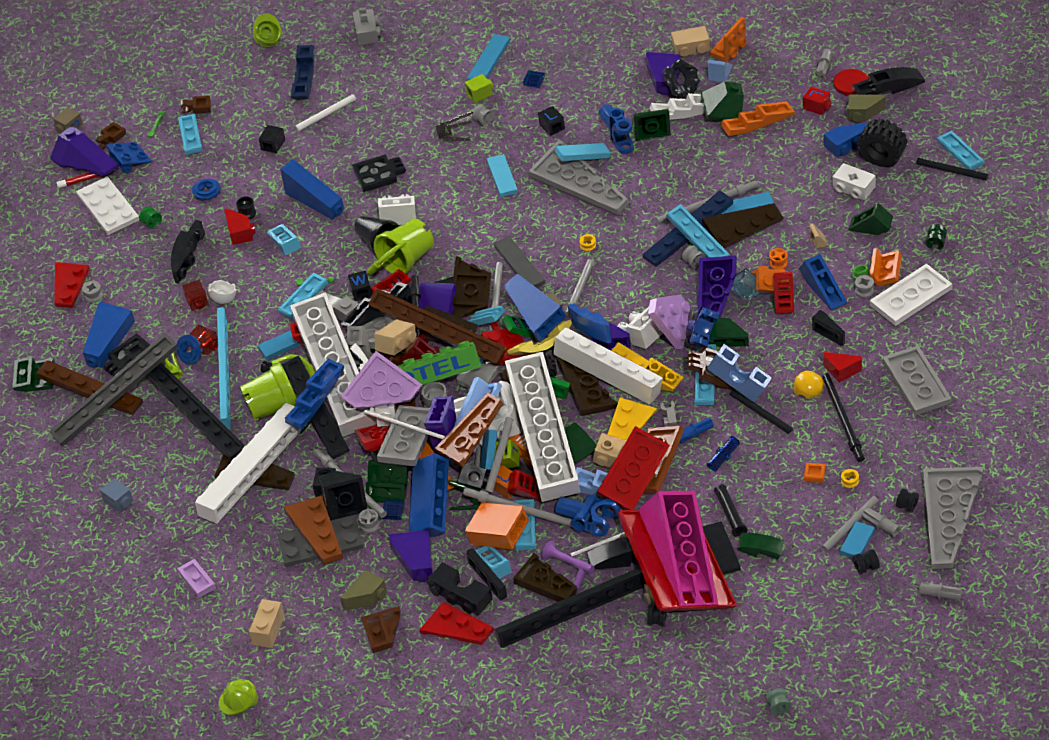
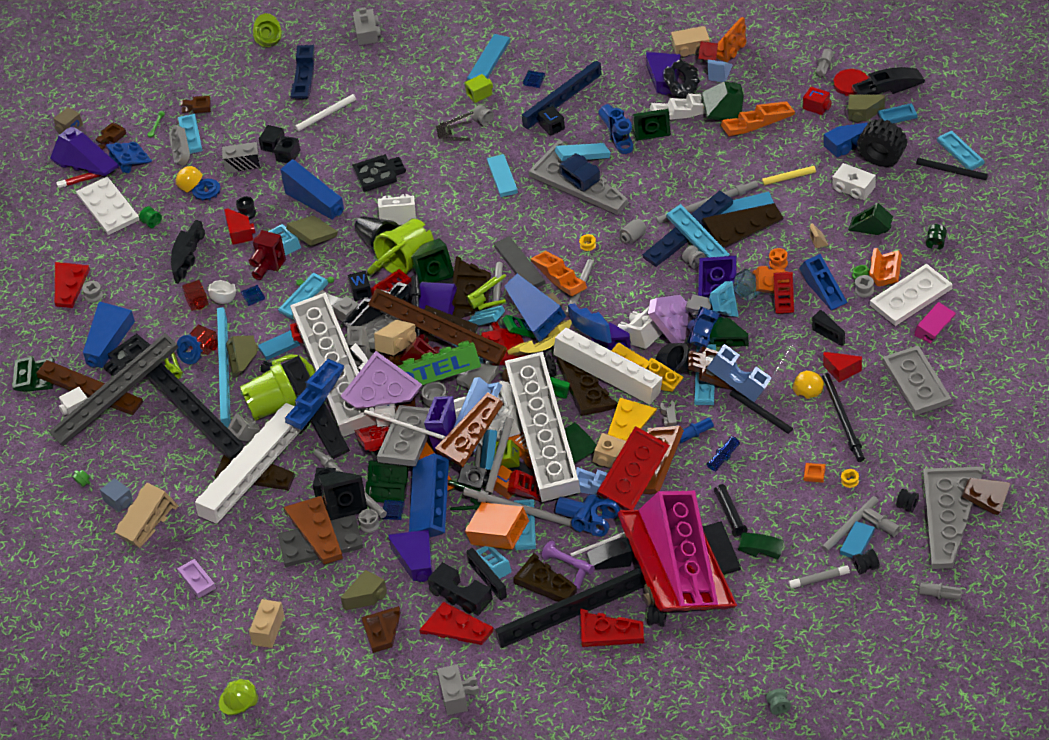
none -> white brick [59,387,88,416]
none -> bright green plate [72,470,90,487]
none -> tan wedge [115,483,179,548]
none -> light grey beam [169,125,190,166]
none -> yellow hair [176,166,203,192]
none -> light grey brick [222,142,261,173]
none -> olive slope [226,335,258,378]
none -> light grey brick [228,413,261,442]
none -> clear blue tile [241,285,265,306]
none -> dark red brick [249,230,286,280]
none -> black brick [274,136,301,163]
none -> olive tile [286,215,338,246]
none -> dark green slope [411,238,454,285]
none -> light grey brick [437,664,480,716]
none -> lime plant [467,274,506,311]
none -> dark blue plate [522,60,602,129]
none -> orange slope [530,251,587,296]
none -> dark blue brick [559,153,600,191]
none -> red wing [580,609,645,647]
none -> light grey brick [619,219,646,244]
none -> black piece [656,343,691,373]
none -> light grey brick [686,294,713,318]
none -> red brick [698,41,718,61]
none -> medium azure wing [709,281,739,317]
none -> clear bar [759,342,799,400]
none -> light yellow bar [762,166,816,185]
none -> light grey bar [788,565,850,589]
none -> dark azure tile [878,103,917,123]
none -> dark pink hinge [914,302,956,344]
none -> wing [962,478,1011,515]

